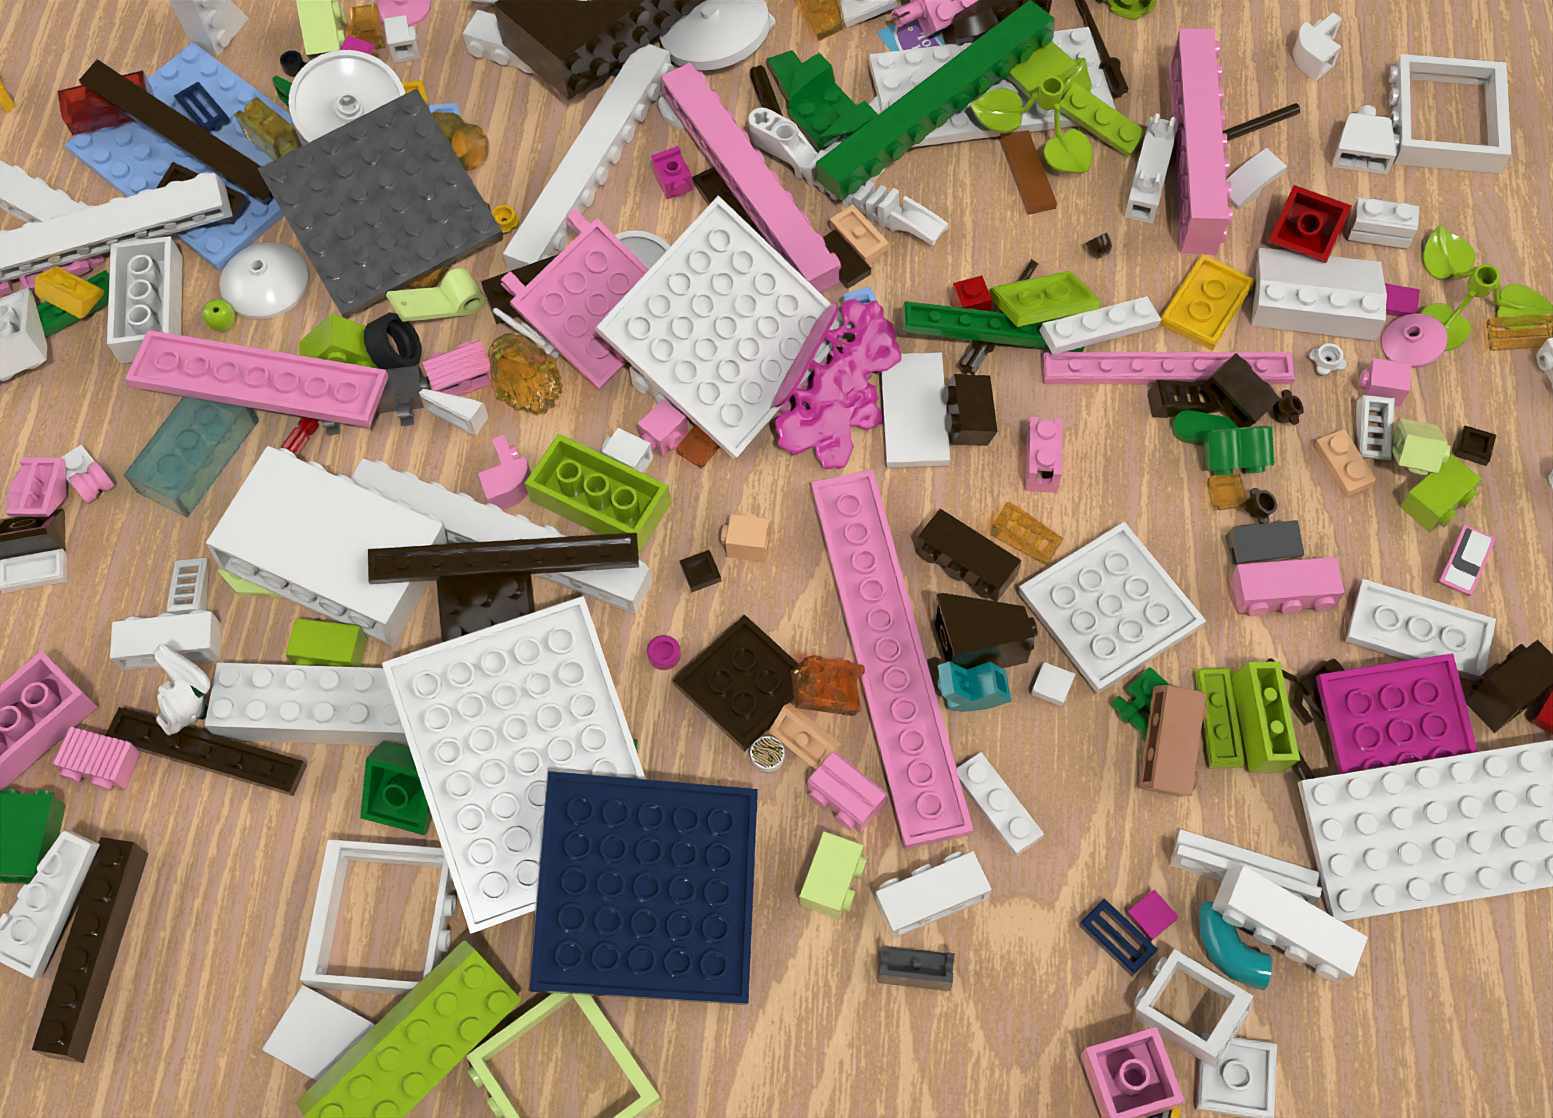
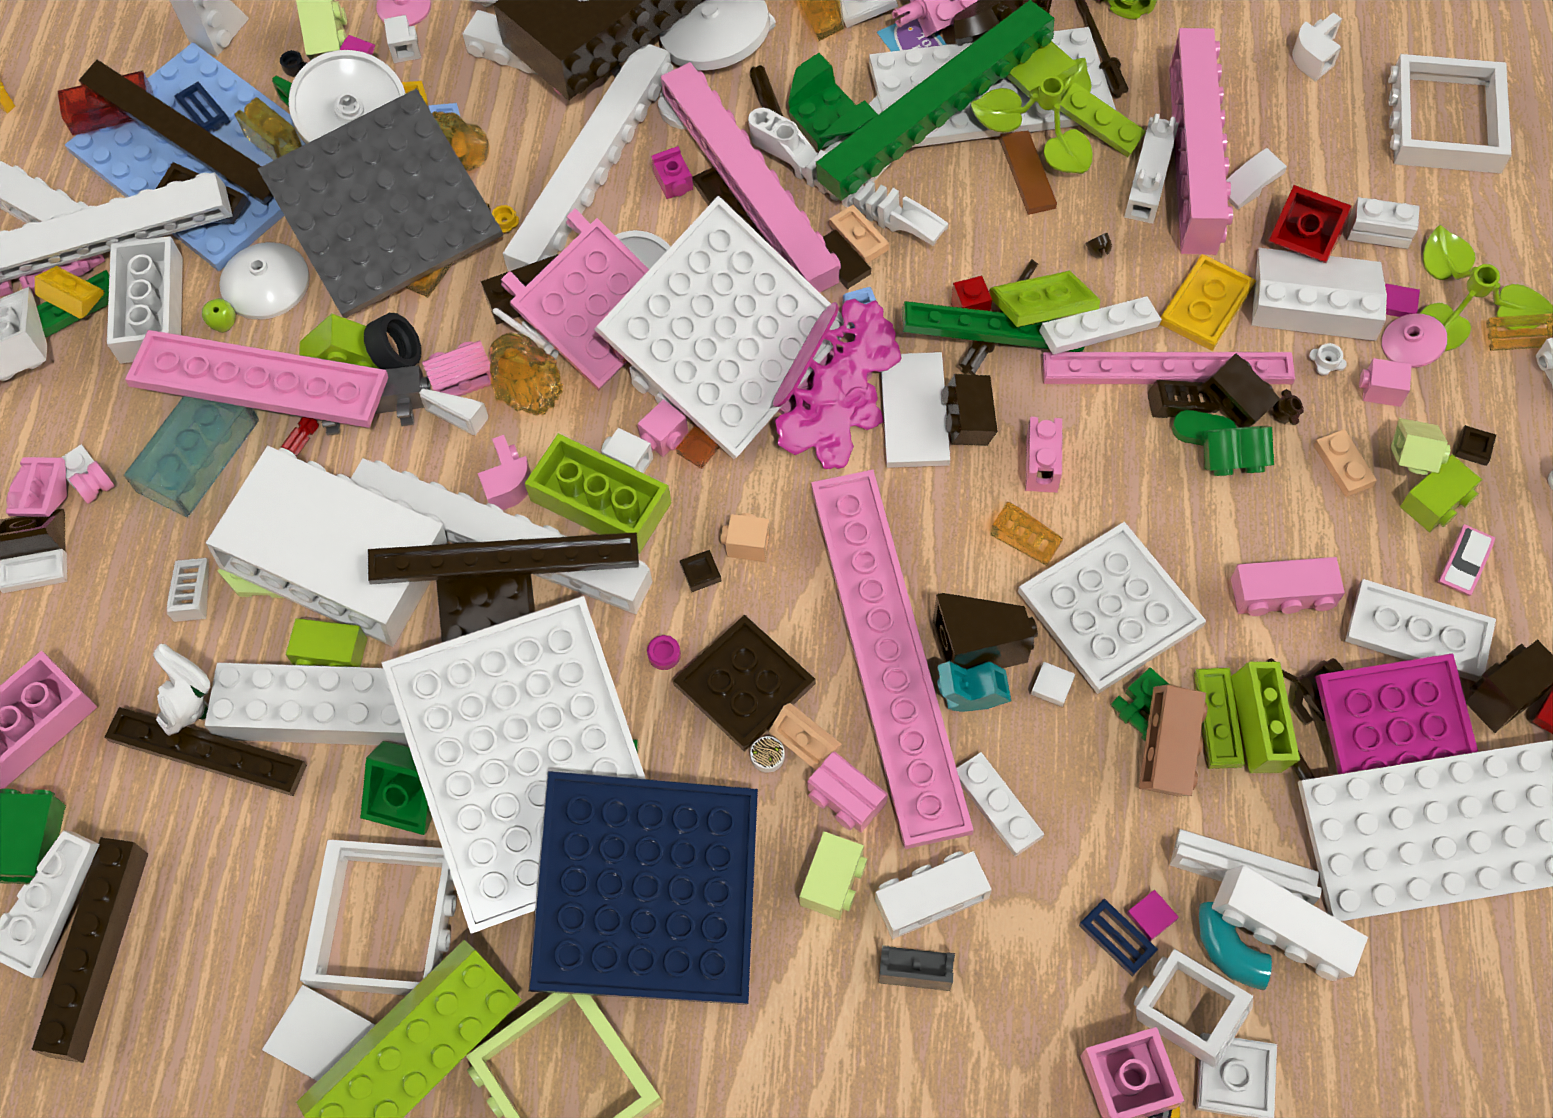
bright pink brick [52,726,141,791] -> none
white brick [110,610,221,671] -> none
clear yellow brick [347,3,386,50] -> none
yellowish green door [386,268,486,322] -> none
green slope [767,50,802,101] -> none
clear orange bracket [791,655,865,716] -> none
dark brown brick [916,508,1022,602] -> none
clear yellow tile [1207,474,1247,511] -> none
dark brown bar [1222,103,1300,141] -> none
dark grey hinge [1225,520,1304,564] -> none
dark brown plate [1243,488,1277,524] -> none
white torso [1332,105,1396,175] -> none
white slope [1356,395,1395,461] -> none

